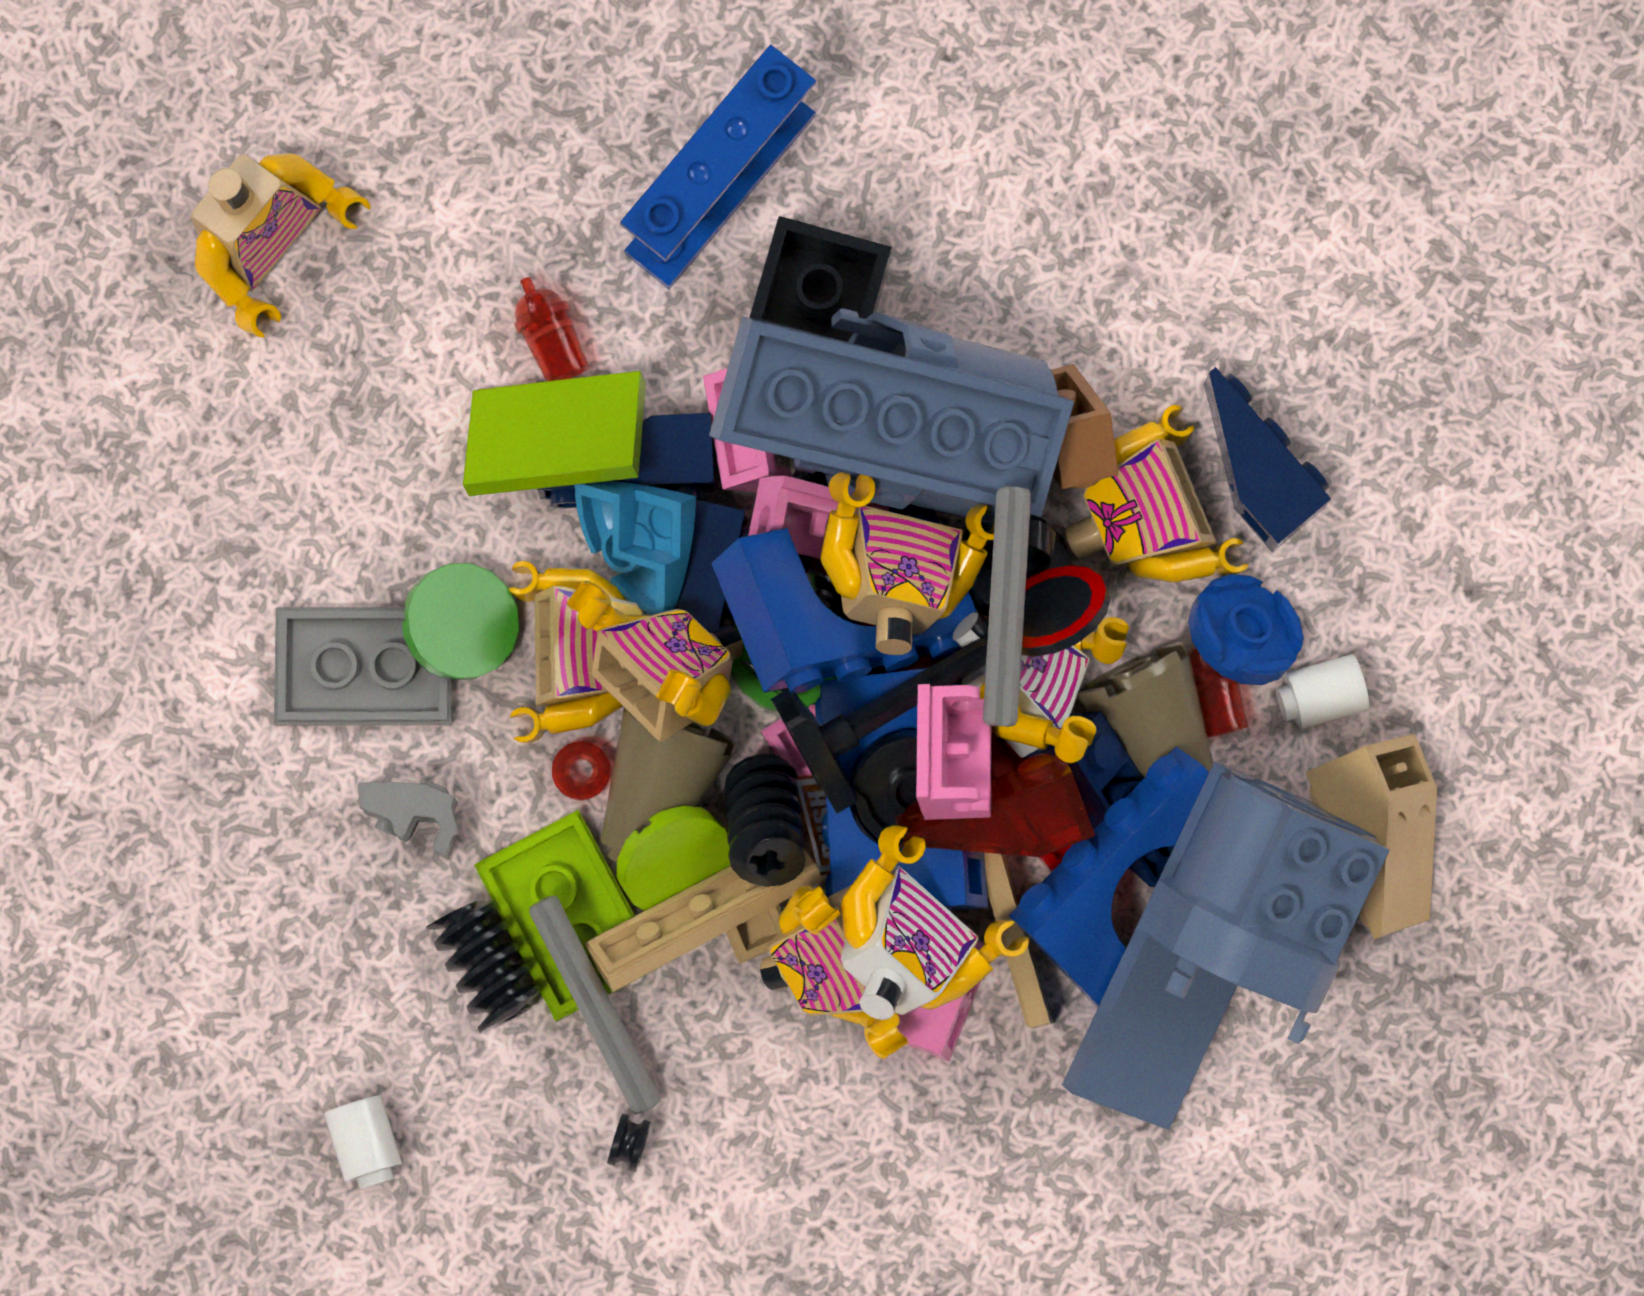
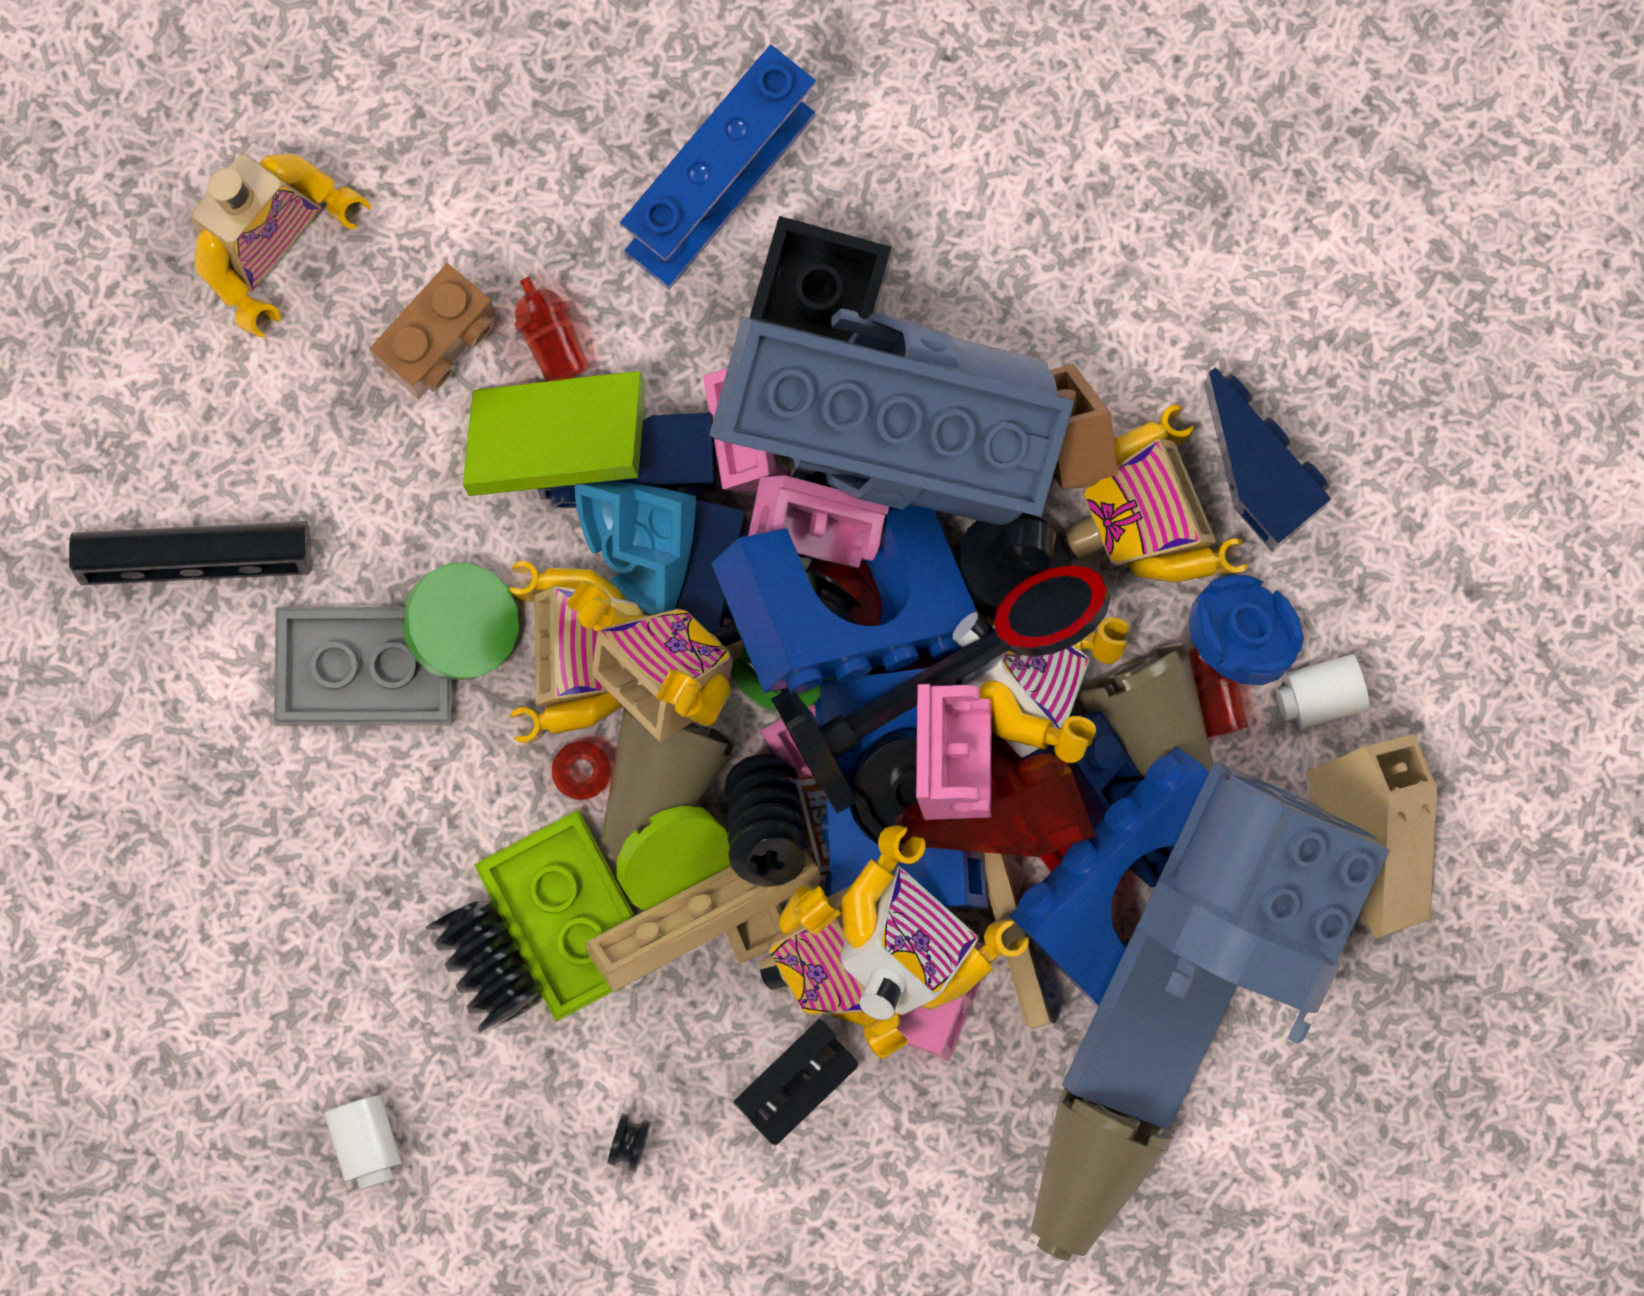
light grey hand [358,782,460,859] -> none
light grey axle [529,895,660,1114] -> none
torso [820,472,995,655] -> none
light grey axle [983,486,1031,727] -> none
none -> black brick [69,521,312,586]
none -> medium nougat brick [369,262,495,400]
none -> black bracket [733,1018,858,1145]
none -> dark tan cone [1031,1088,1173,1261]

